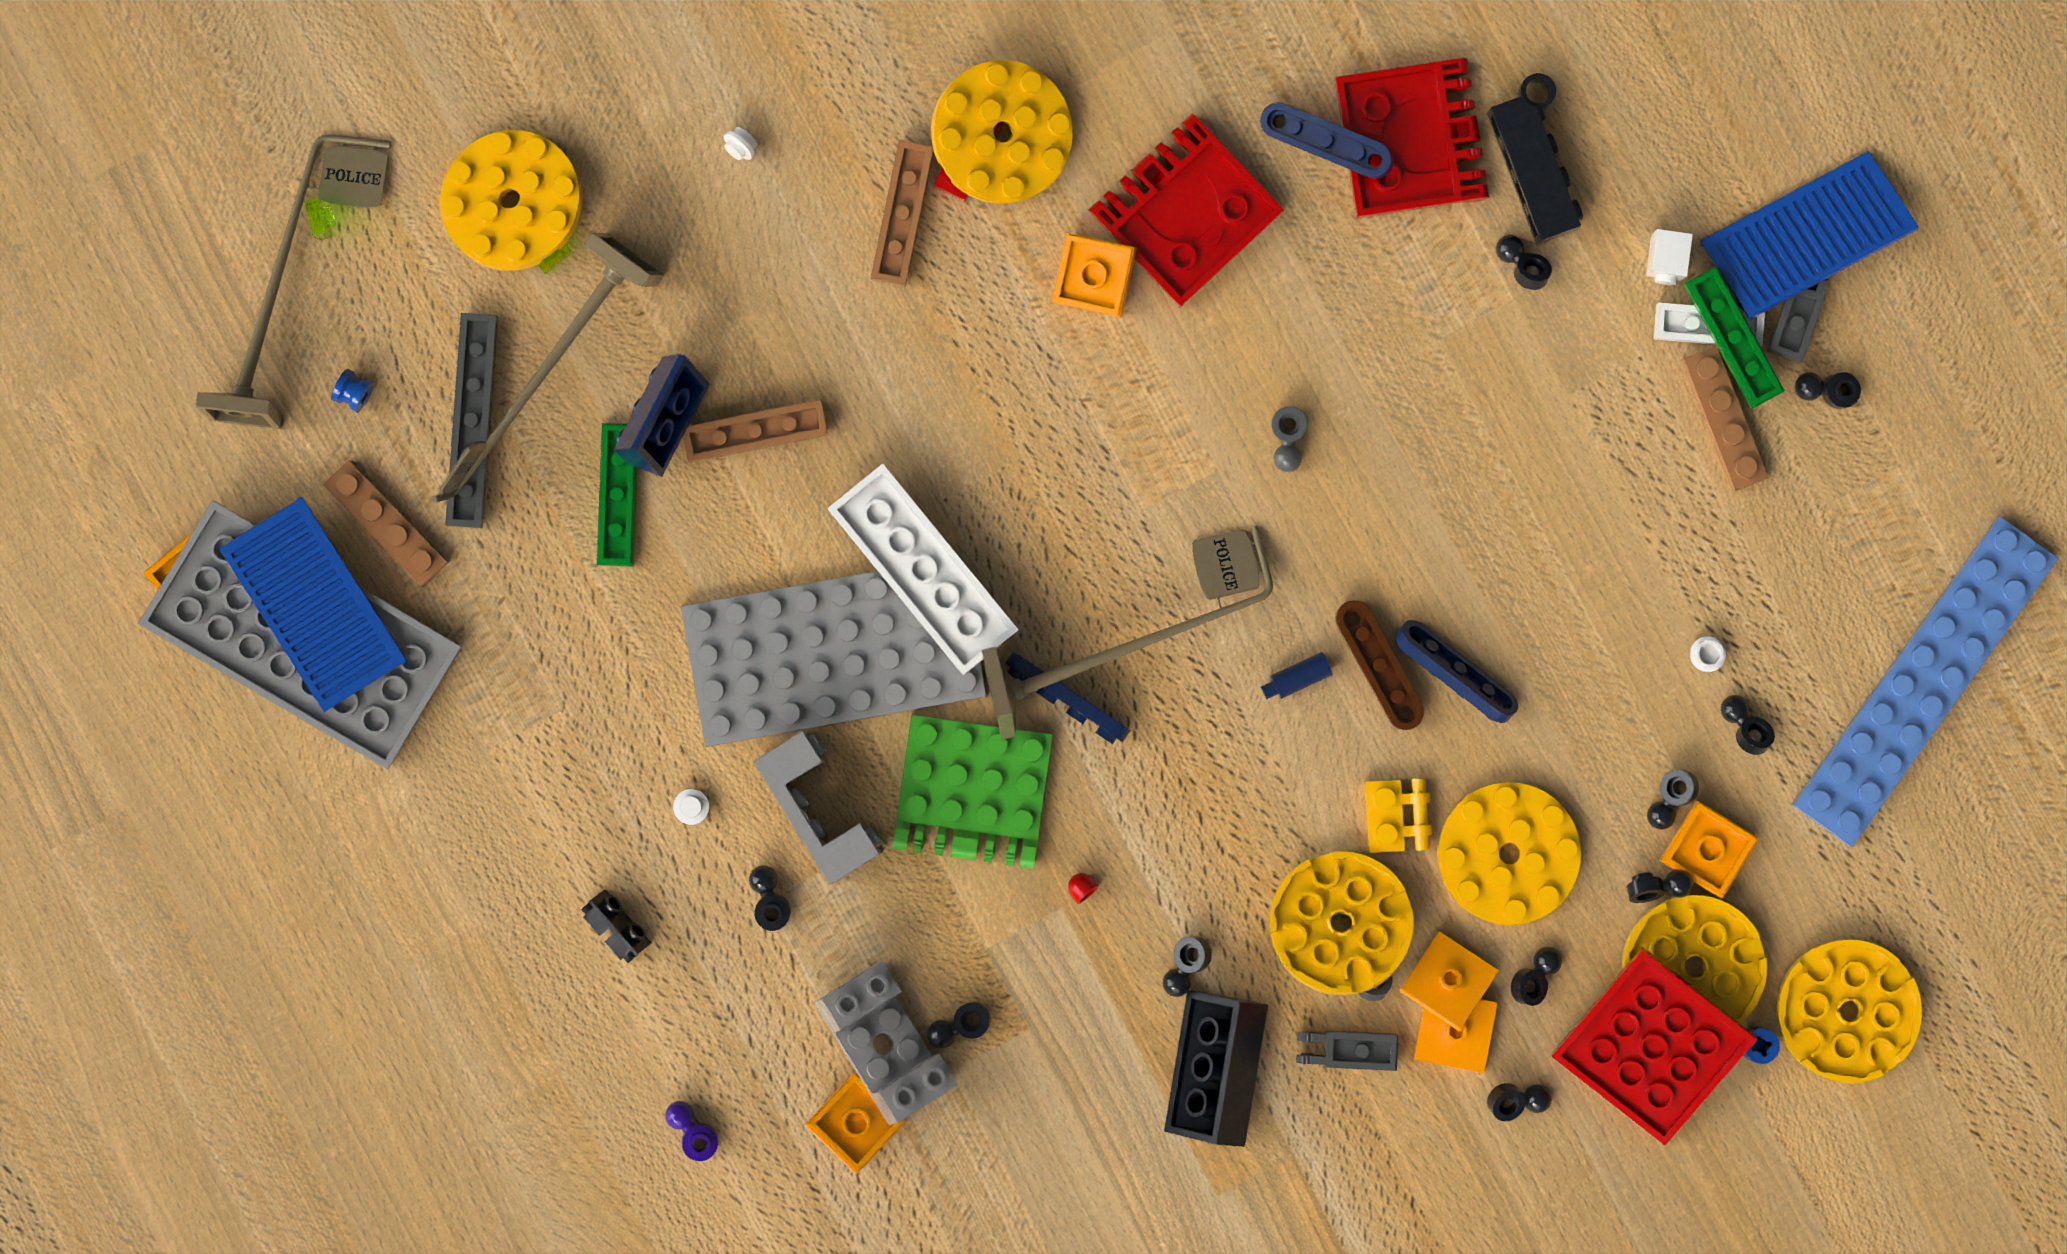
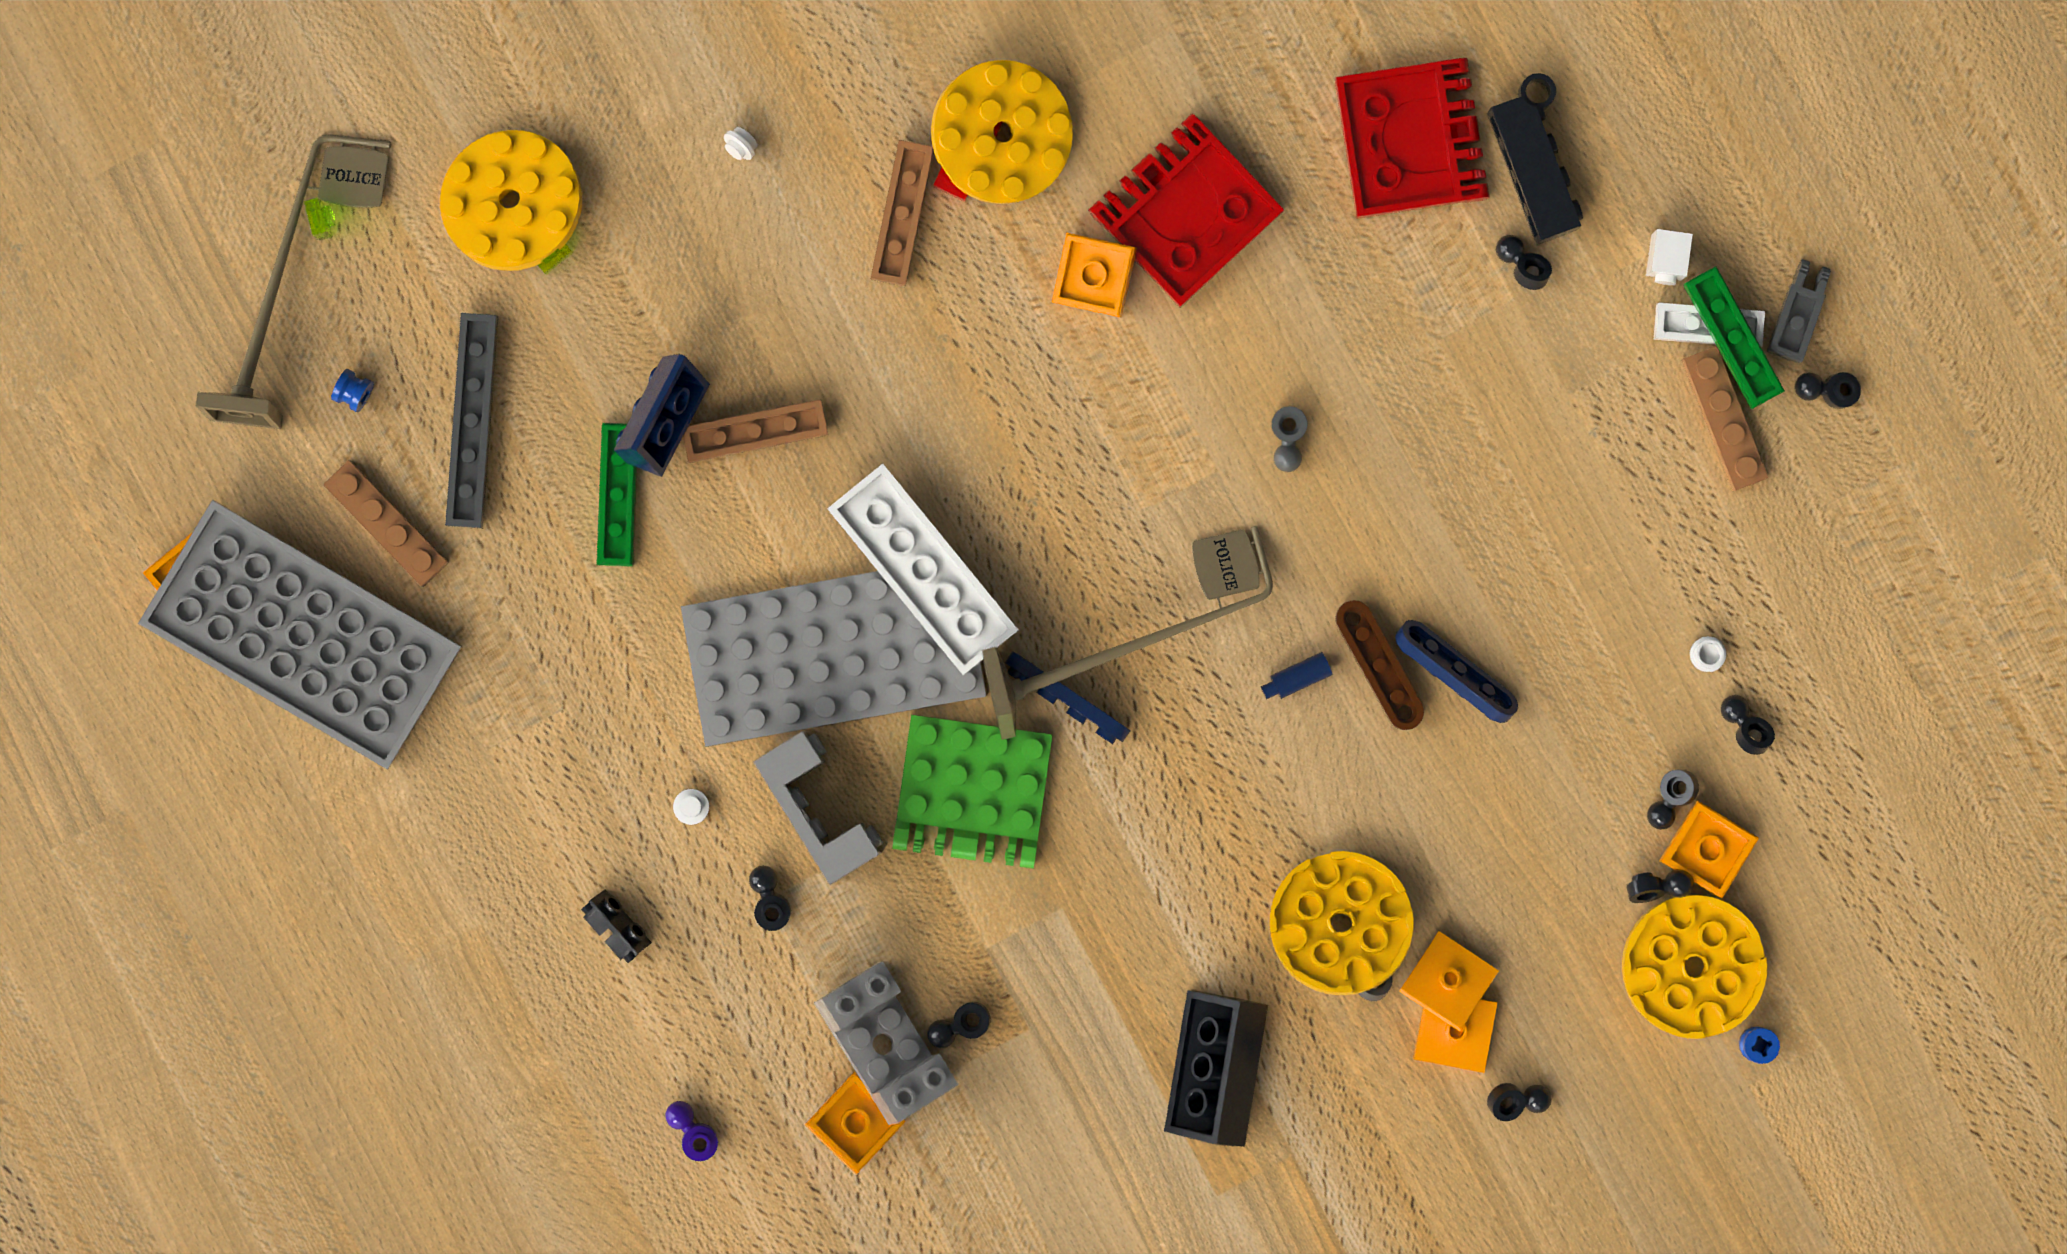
blue window [219,497,407,712] -> none
dark tan piece [430,233,664,503] -> none
red hinge [1068,873,1099,904] -> none
black plate [1162,936,1212,997] -> none
dark blue plate [1260,102,1394,179] -> none
dark grey hinge [1296,1031,1398,1071] -> none
yellow plate [1364,778,1432,853] -> none
yellow plate [1437,782,1581,925] -> none
black plate [1511,947,1562,1006] -> none
red plate [1552,946,1757,1145] -> none
blue window [1700,151,1919,320] -> none
yellow plate [1776,939,1922,1083] -> none
medium blue plate [1791,517,2058,847] -> none

